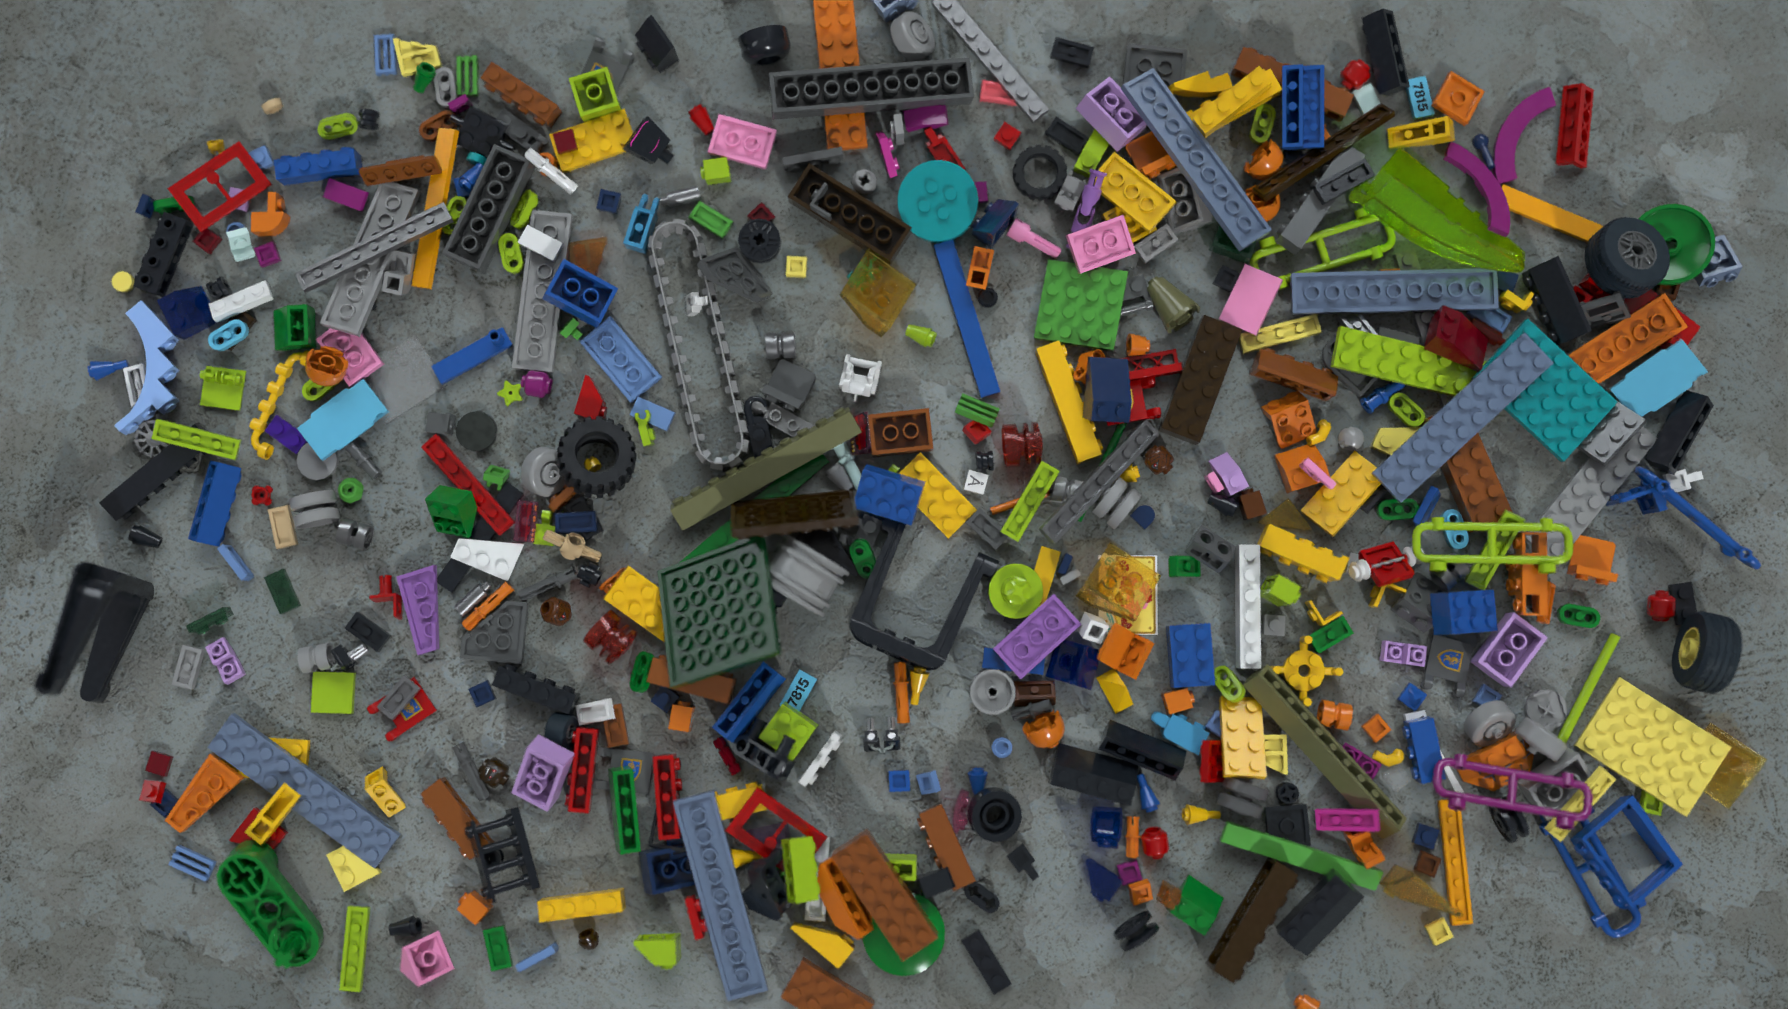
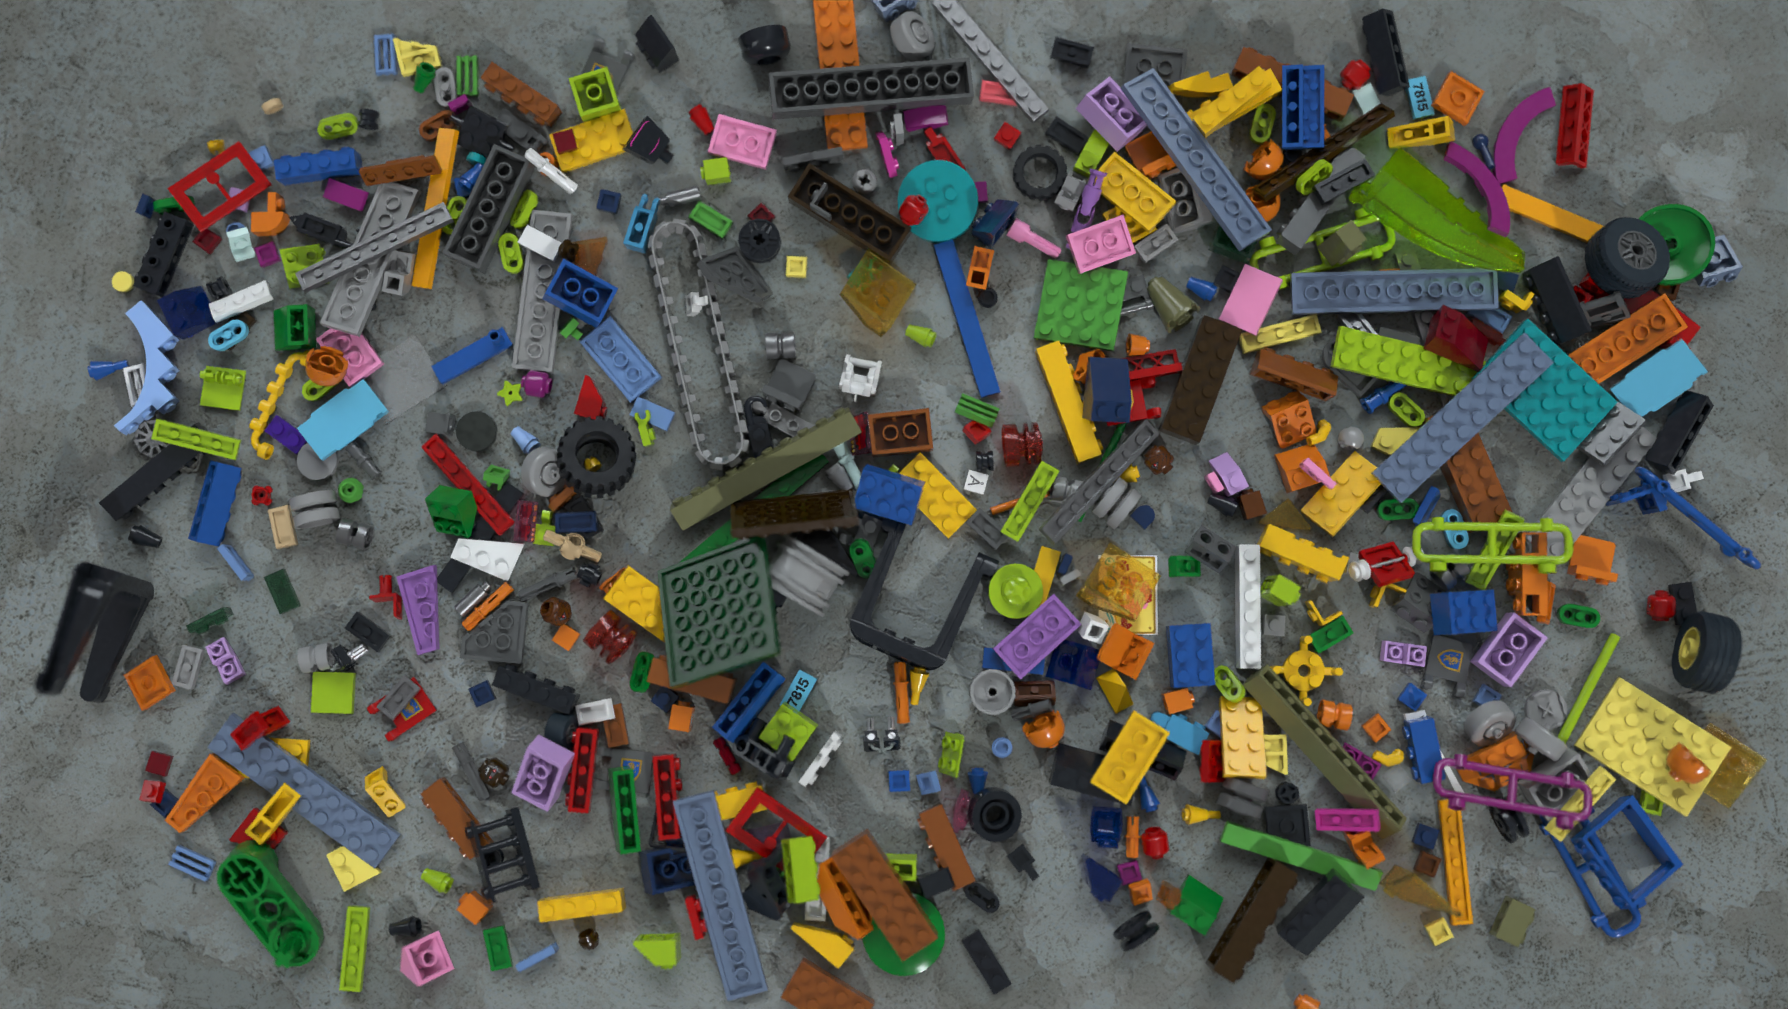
none -> orange tile [124,655,176,711]
none -> red bracket [230,705,290,751]
none -> lime hinge [279,244,330,289]
none -> black plate [289,212,360,249]
none -> lime cone [421,868,454,893]
none -> light blue cone [510,426,540,454]
none -> orange tile [552,624,581,651]
none -> dark brown plate [558,239,579,263]
none -> red head [899,195,929,226]
none -> lime hinge [938,732,965,778]
none -> yellow plate [1090,710,1170,804]
none -> blue cone [1186,276,1218,302]
none -> lime plate [1296,159,1333,195]
none -> olive brick [1317,220,1367,266]
none -> olive brick [1489,896,1536,948]
none -> orange cylinder [1666,742,1712,784]

